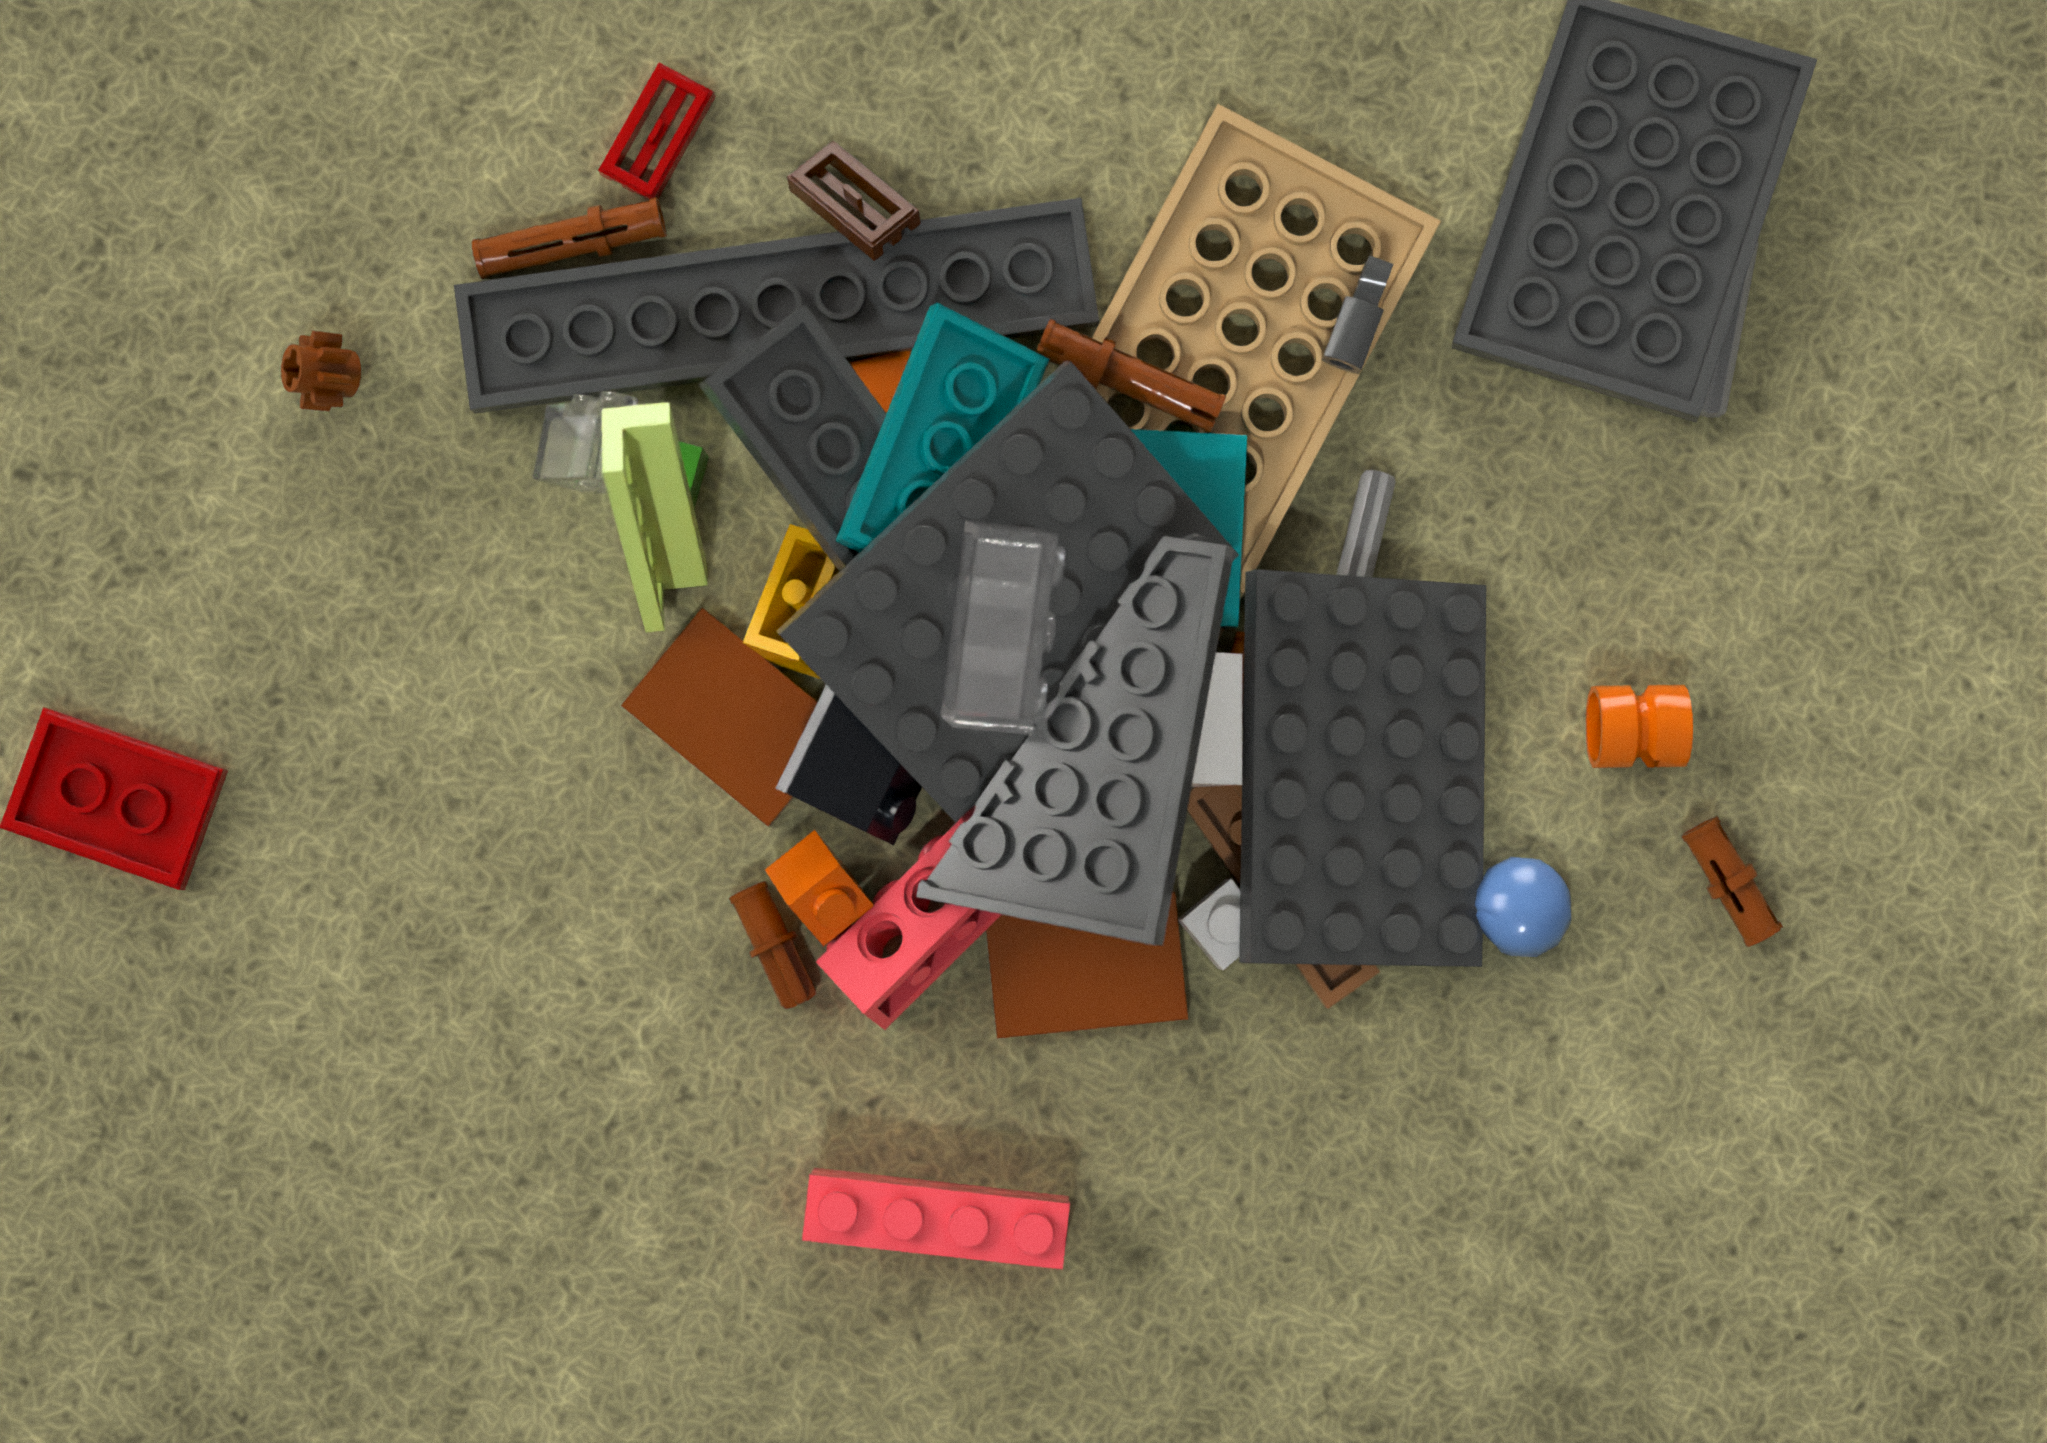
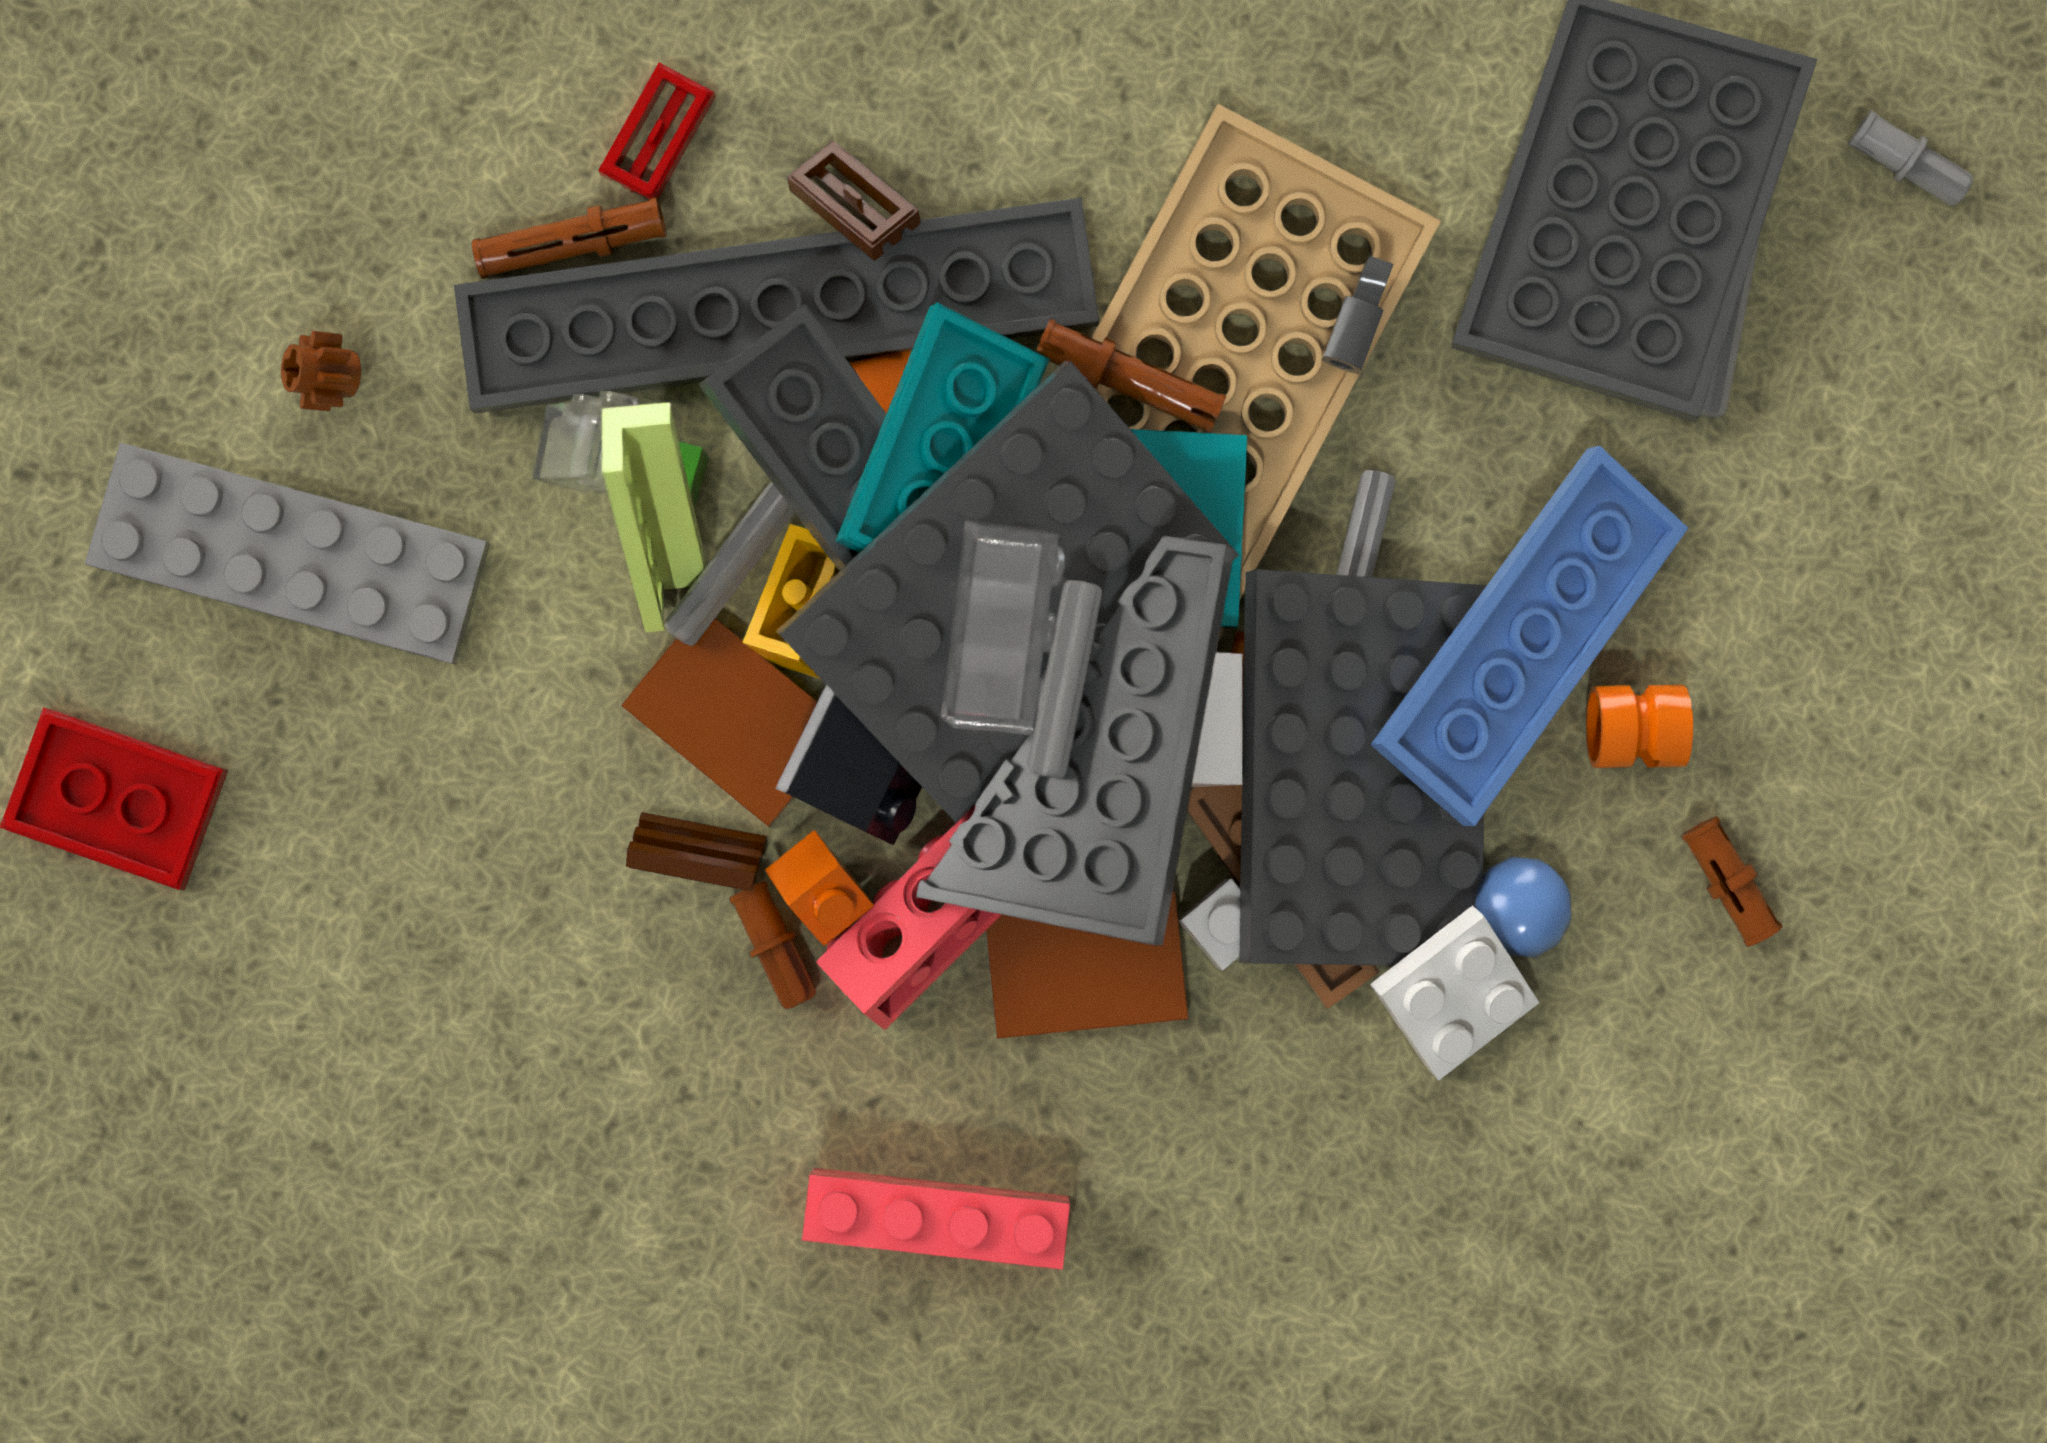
none -> light grey plate [85,443,490,665]
none -> reddish brown tile [626,812,767,891]
none -> light grey axle [664,482,795,646]
none -> light grey axle [1027,580,1102,778]
none -> medium blue plate [1370,445,1688,826]
none -> white plate [1370,906,1540,1080]
none -> light grey axle [1847,110,1973,206]

